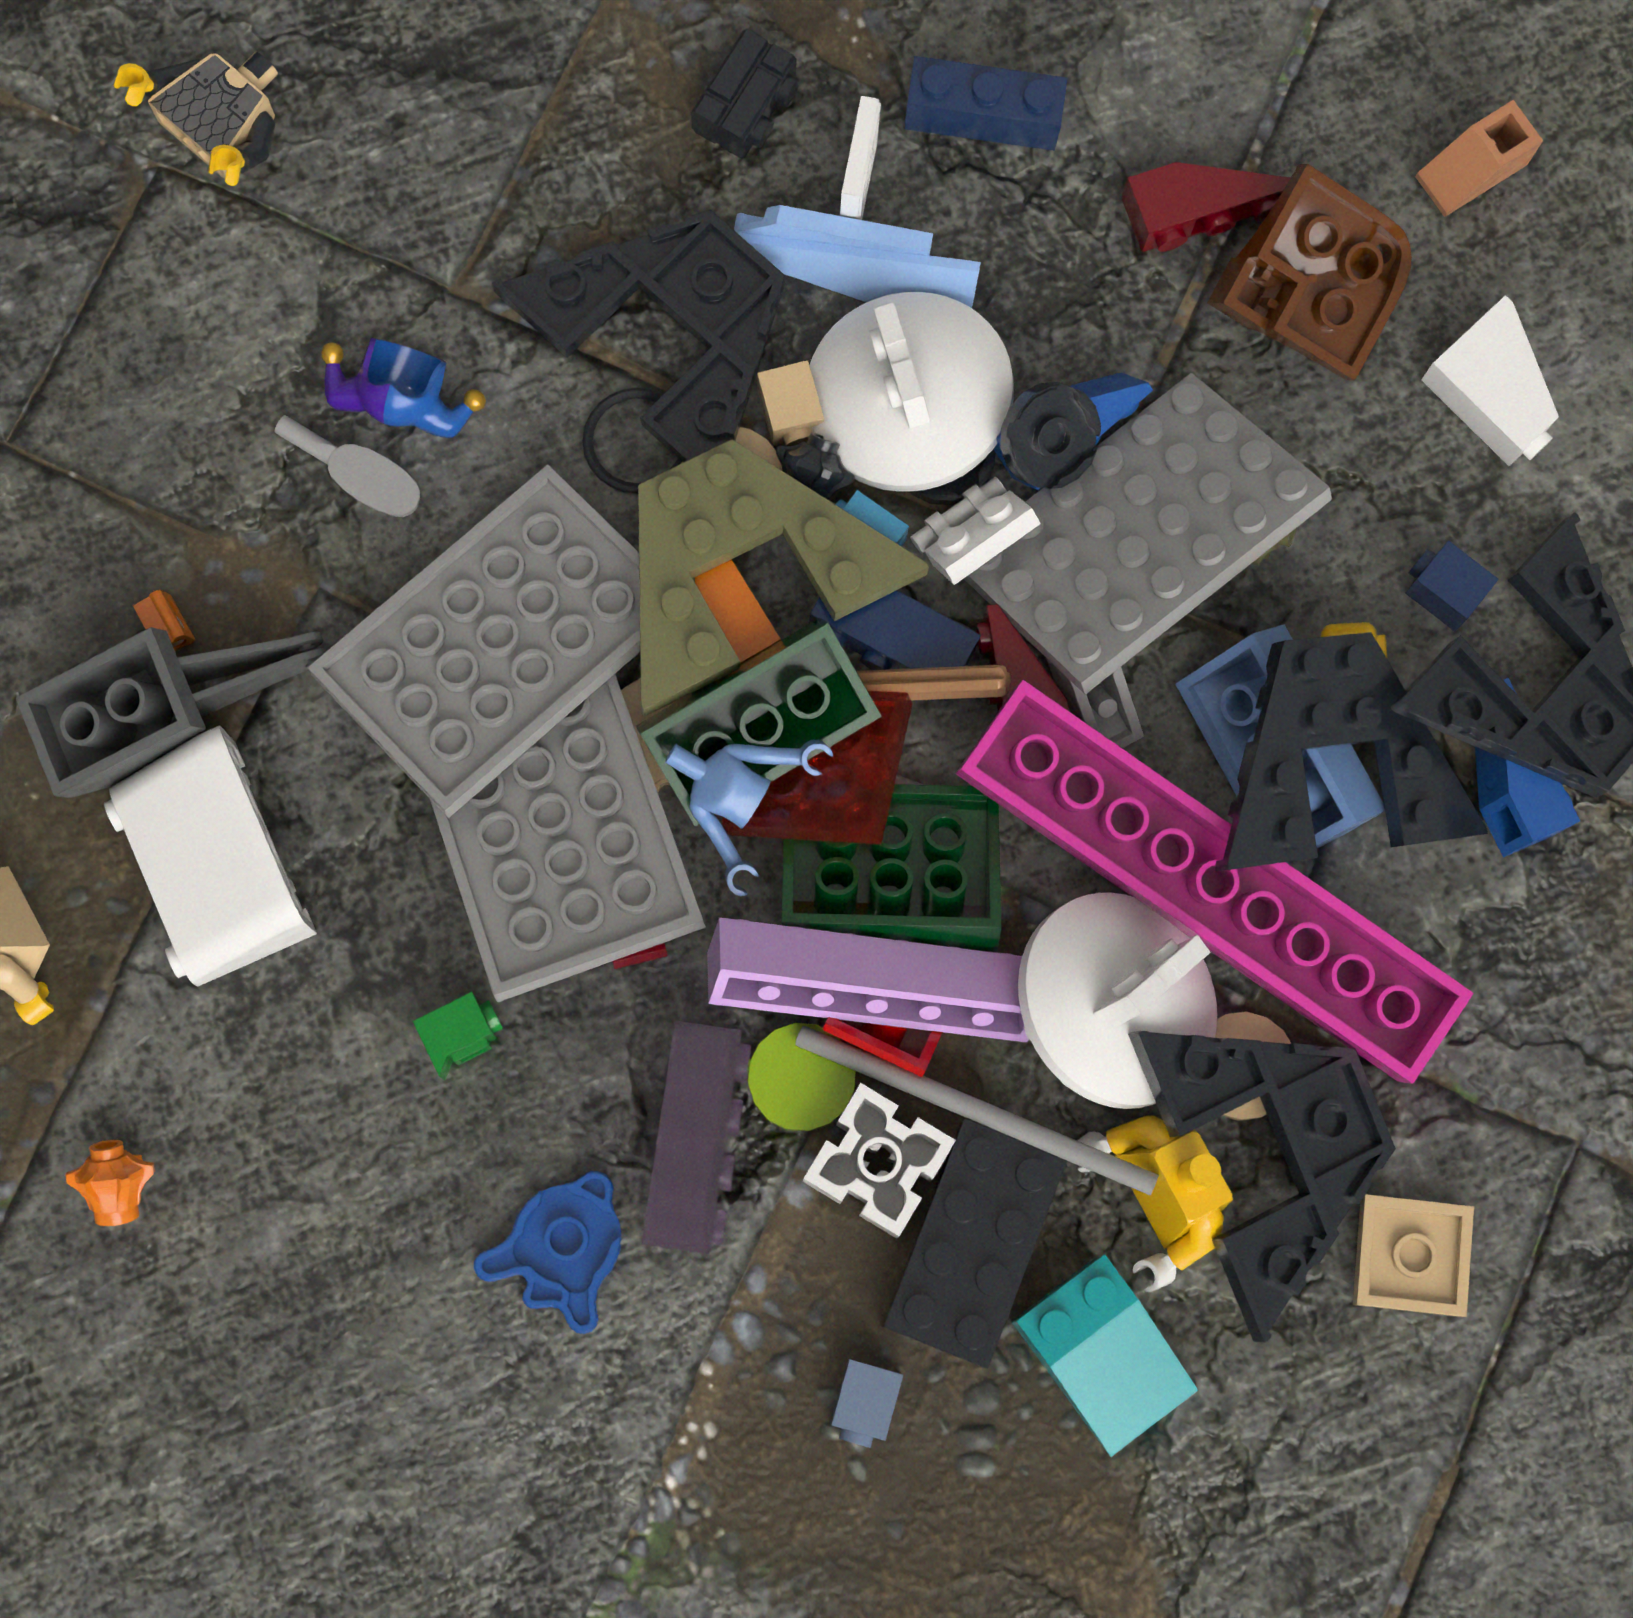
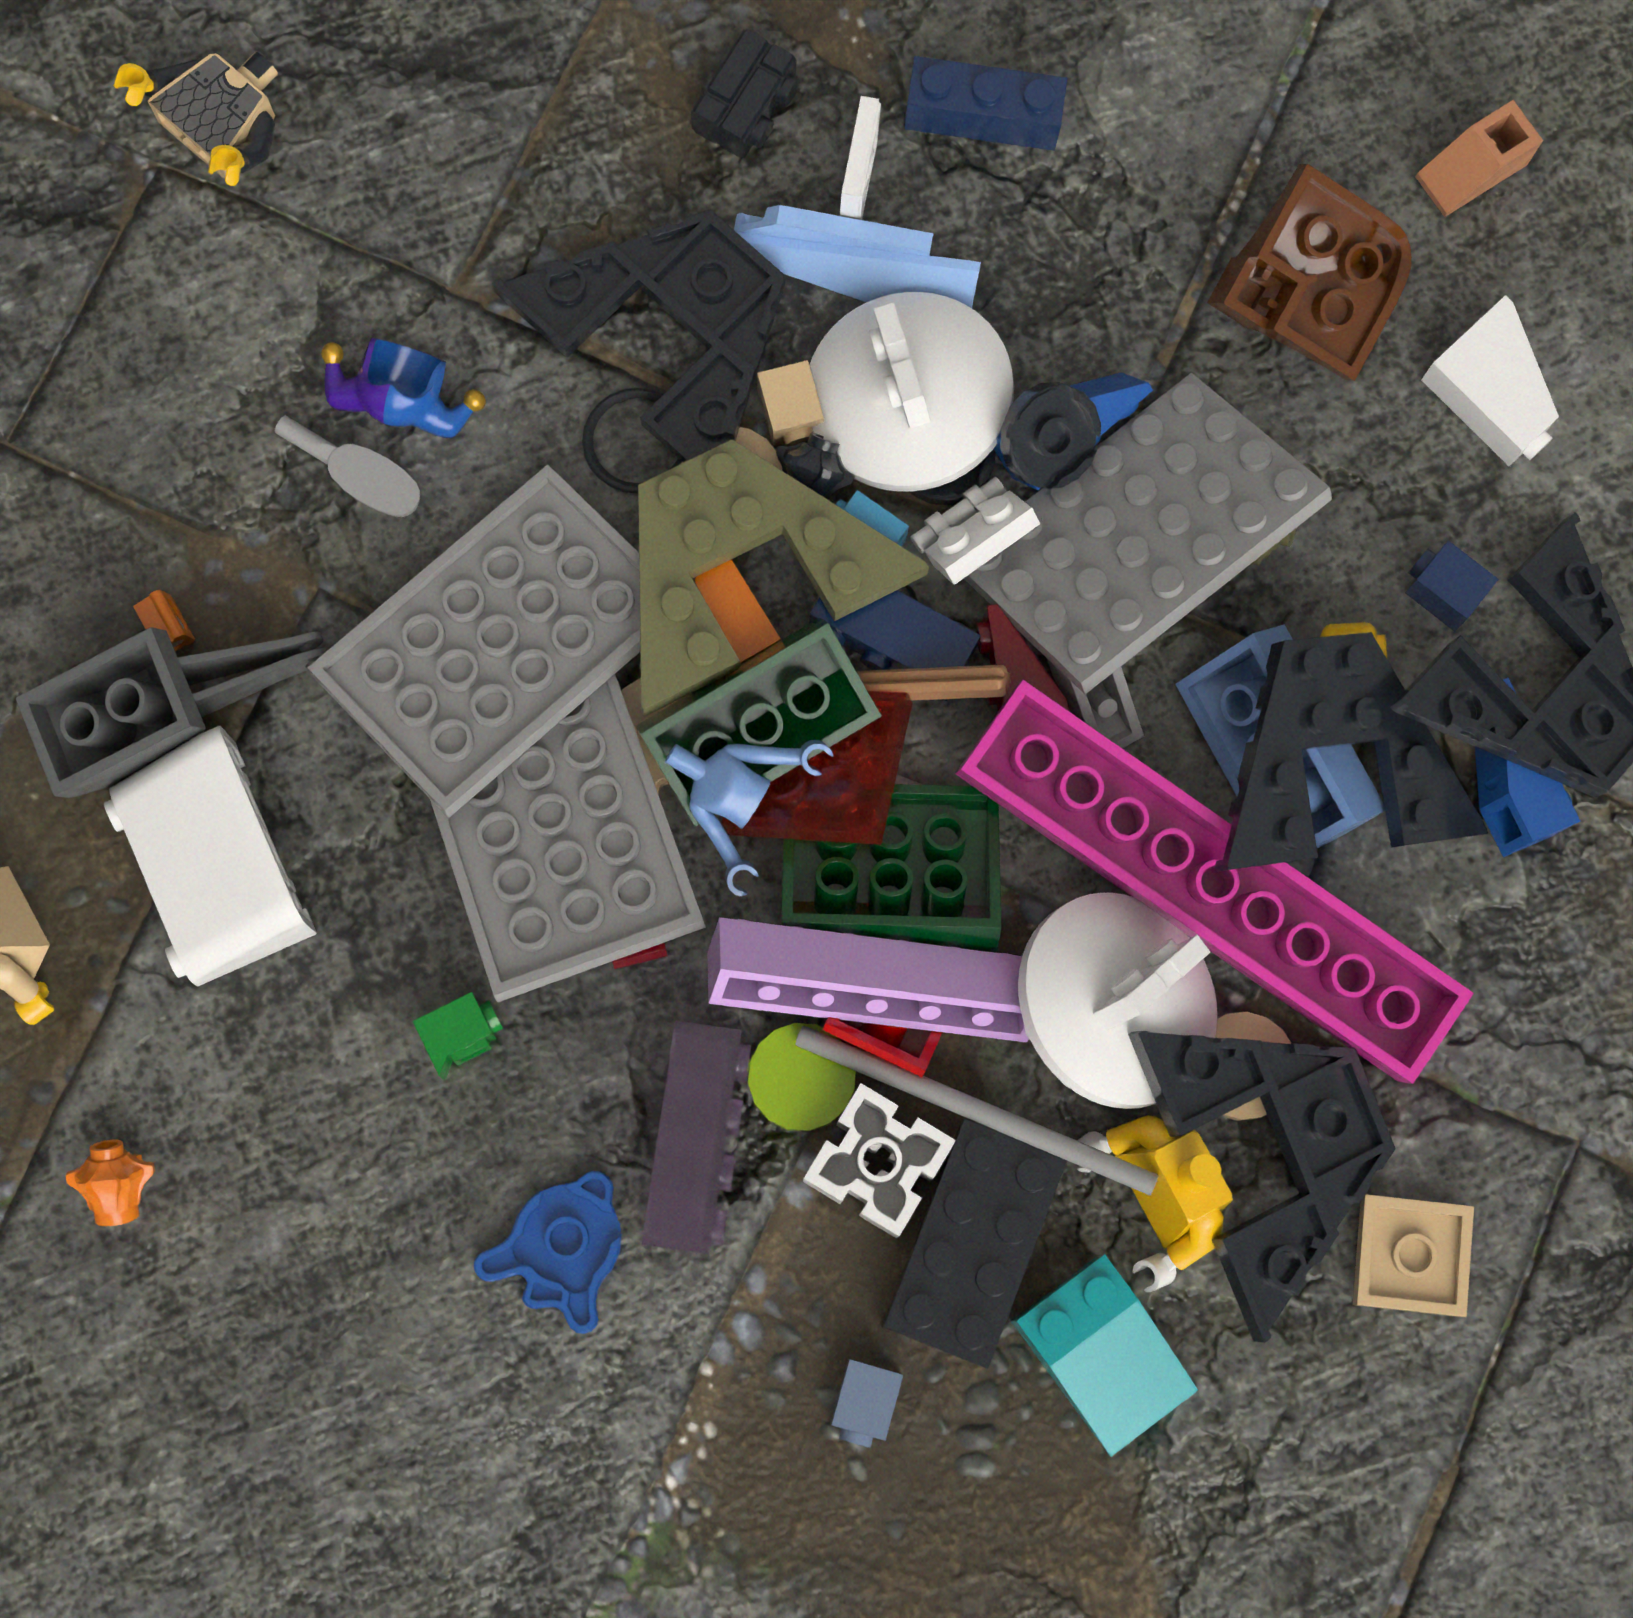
dark red slope [1121,162,1291,252] -> none

